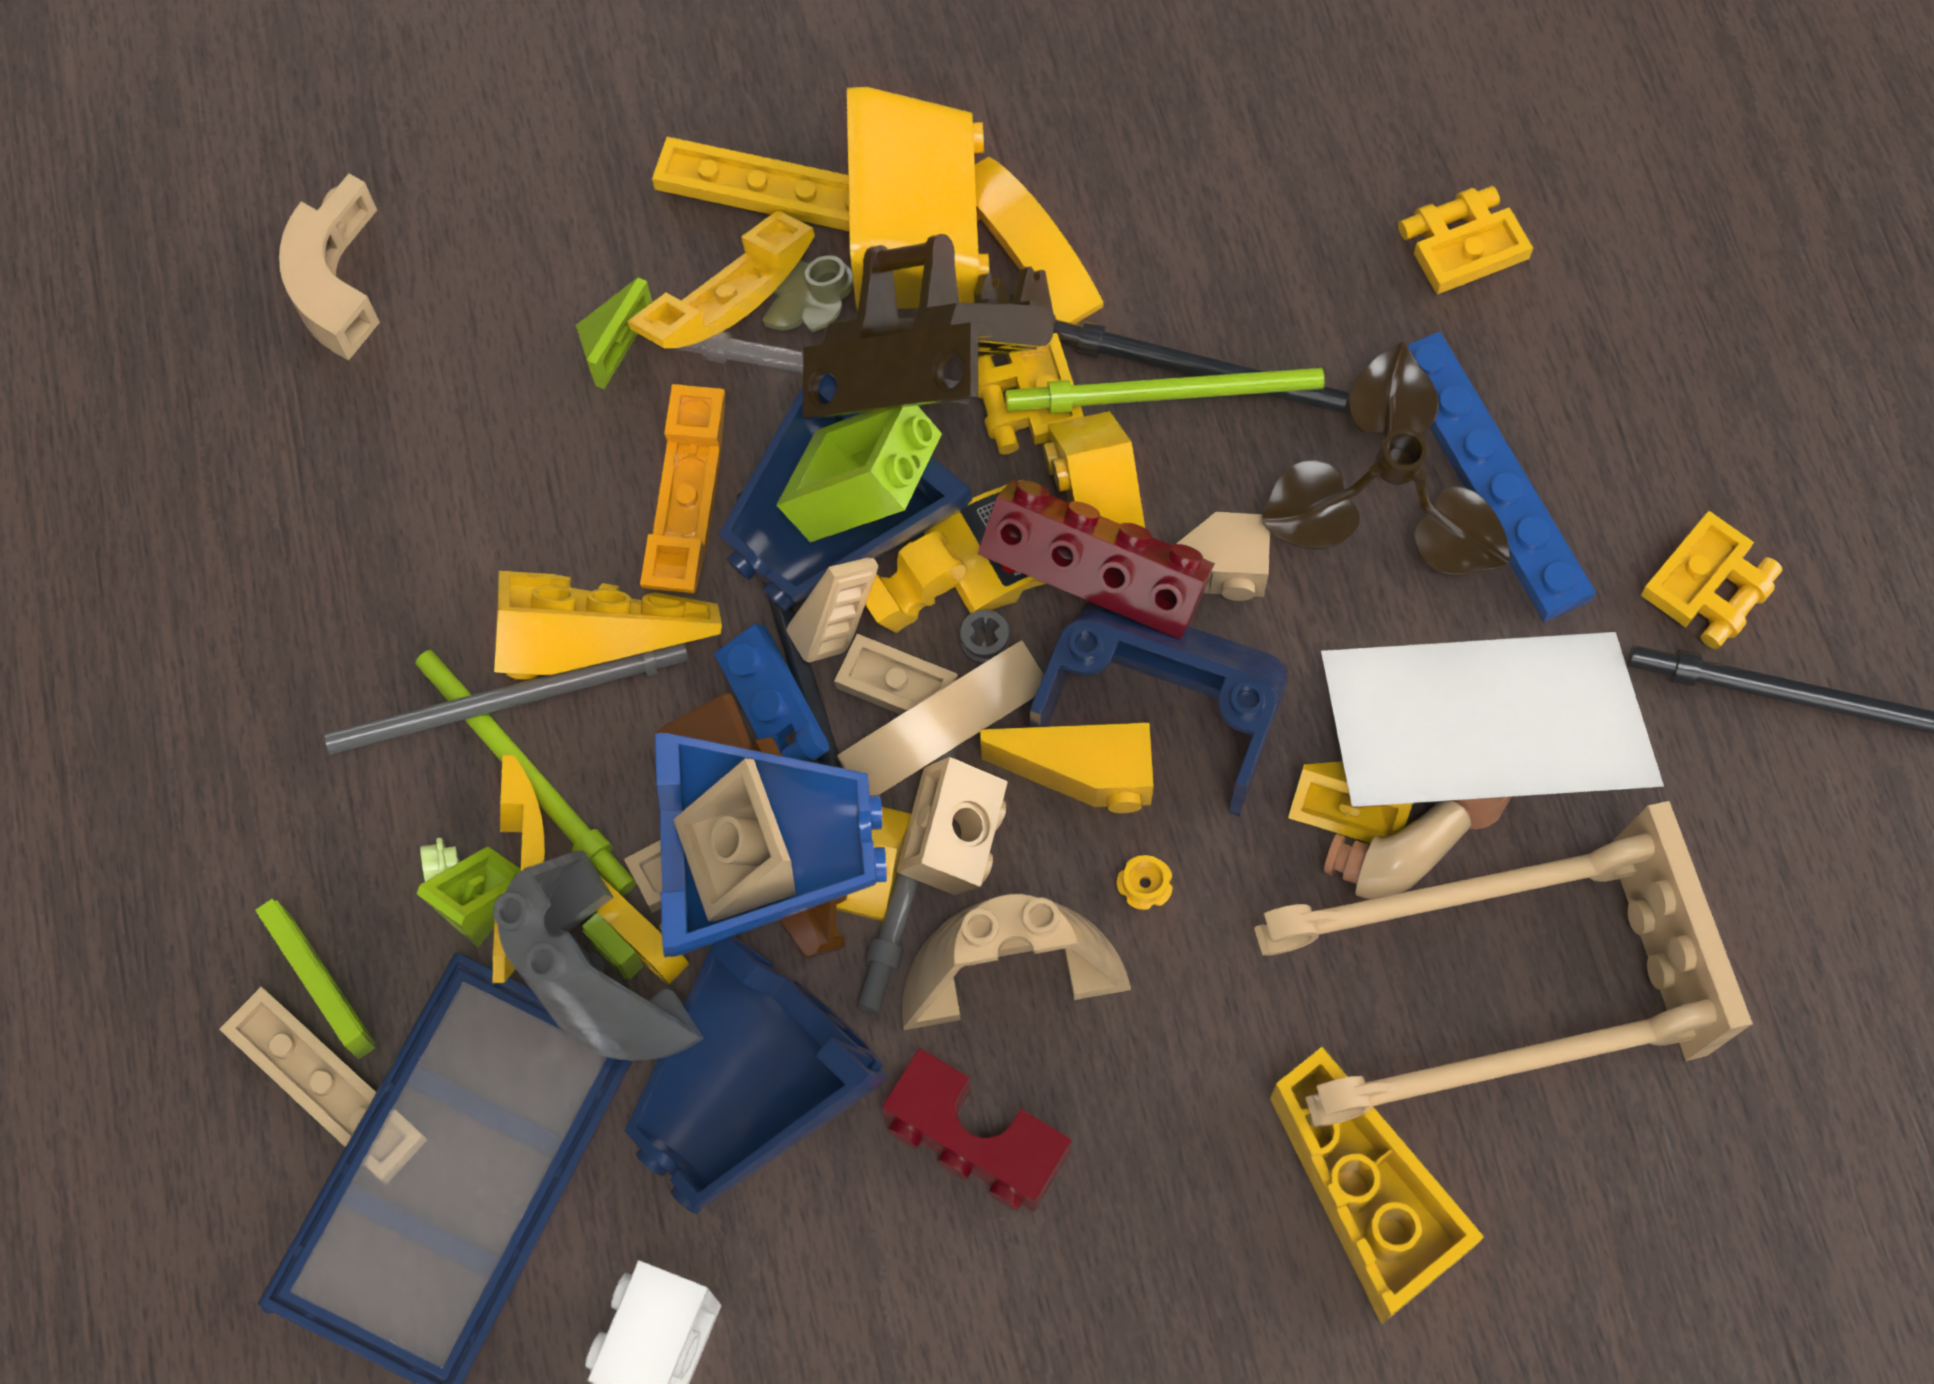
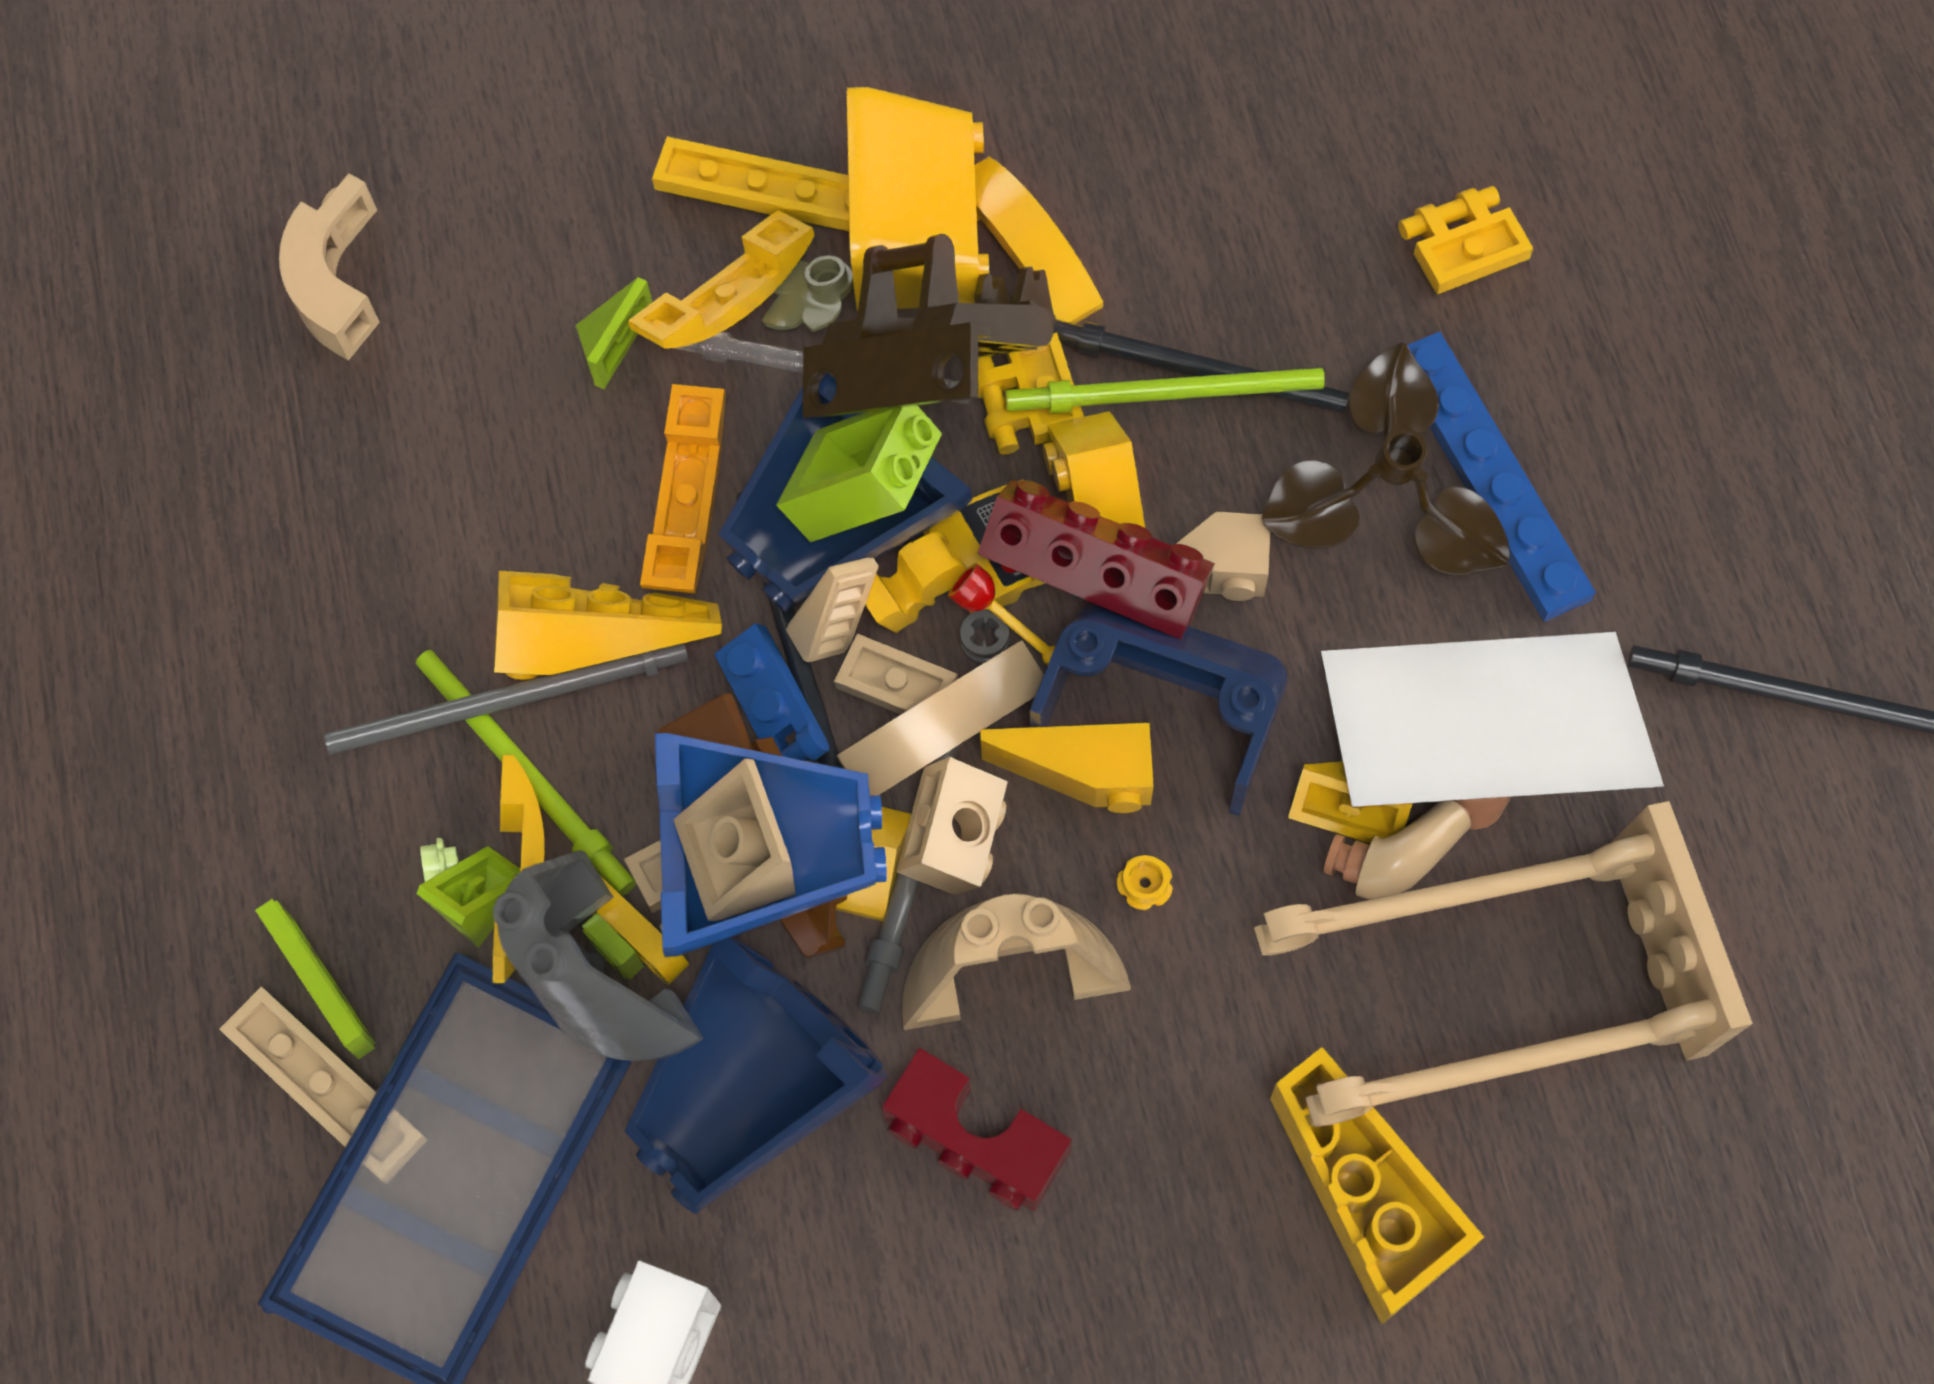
yellow plate [1641,511,1782,650] -> none
none -> red hinge [948,563,1056,666]

